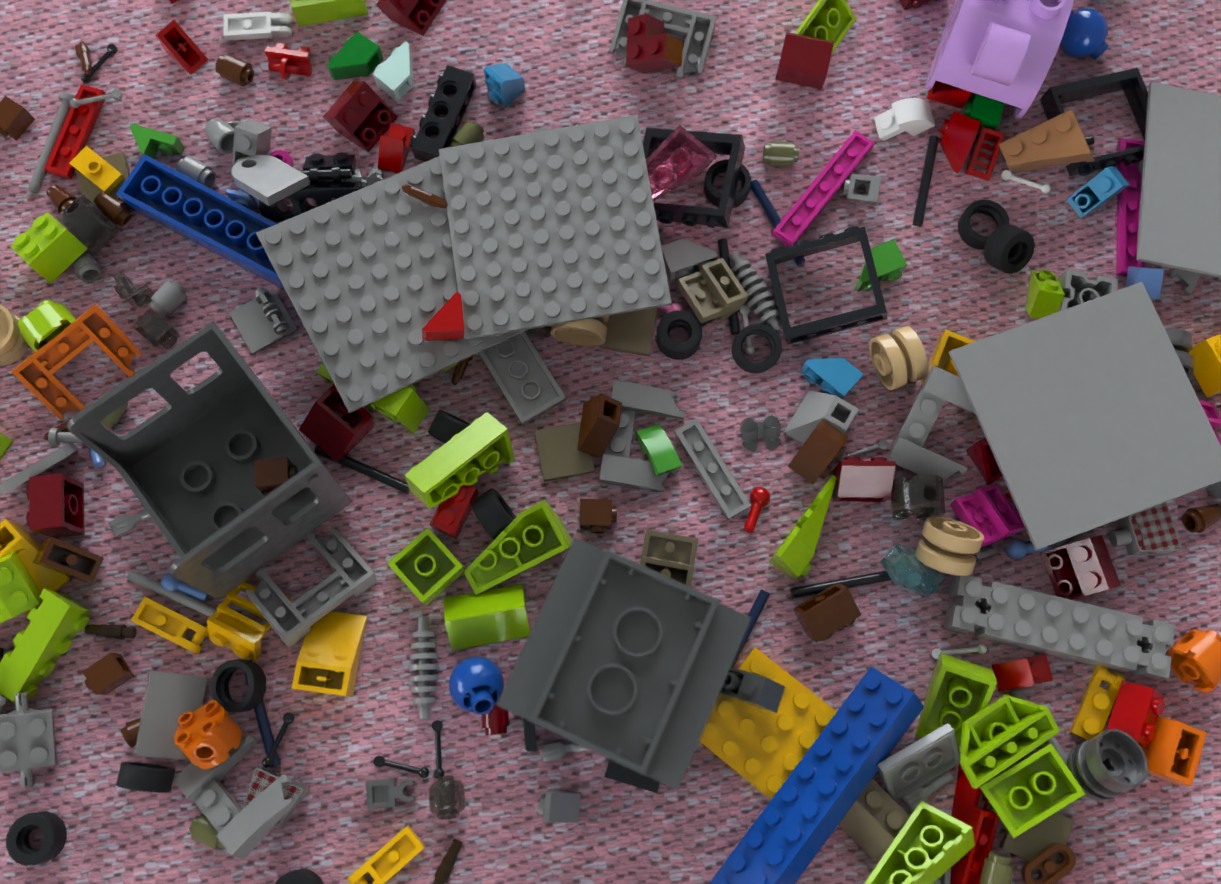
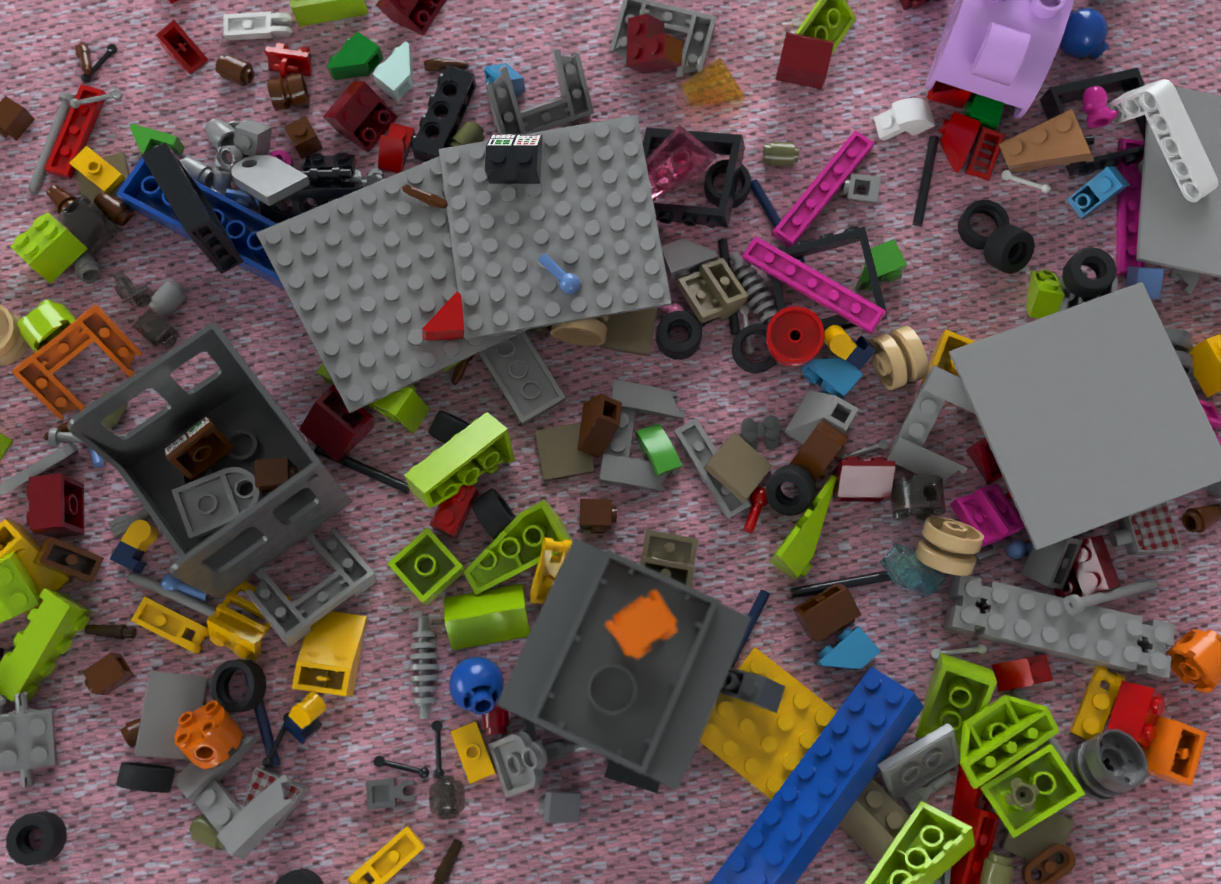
light grey hinge [229,288,297,354] -> none
none -> leg [110,520,158,573]
none -> black window [141,142,244,274]
none -> reddish brown slope [163,416,235,481]
none -> light grey tile [171,467,262,541]
none -> light grey connector [210,145,243,197]
none -> reddish brown wheel [267,73,310,111]
none -> yellow leg [283,692,326,745]
none -> reddish brown brick [284,116,323,159]
none -> reddish brown piece [424,58,469,72]
none -> yellow plate [450,721,496,784]
none -> light grey wedge [485,49,594,134]
none -> black slope [485,134,543,184]
none -> light grey plate [488,731,547,797]
none -> yellow plate [529,537,572,604]
none -> medium blue bar [538,253,580,294]
none -> orange brick [604,589,678,659]
none -> clear yellow wing [679,58,745,107]
none -> dark tan tile [703,432,773,503]
none -> dark pink tile [741,236,886,334]
none -> black tyre [765,464,816,516]
none -> red wheel [766,306,825,367]
none -> dark azure slope [815,626,881,670]
none -> leg [824,325,876,369]
none -> olive plate [1006,778,1039,812]
none -> dark grey slope [1021,537,1083,589]
none -> black tyre [1062,247,1117,298]
none -> light grey bar [1064,579,1158,615]
none -> dark pink animal [1082,86,1118,128]
none -> white beam [1107,79,1219,202]

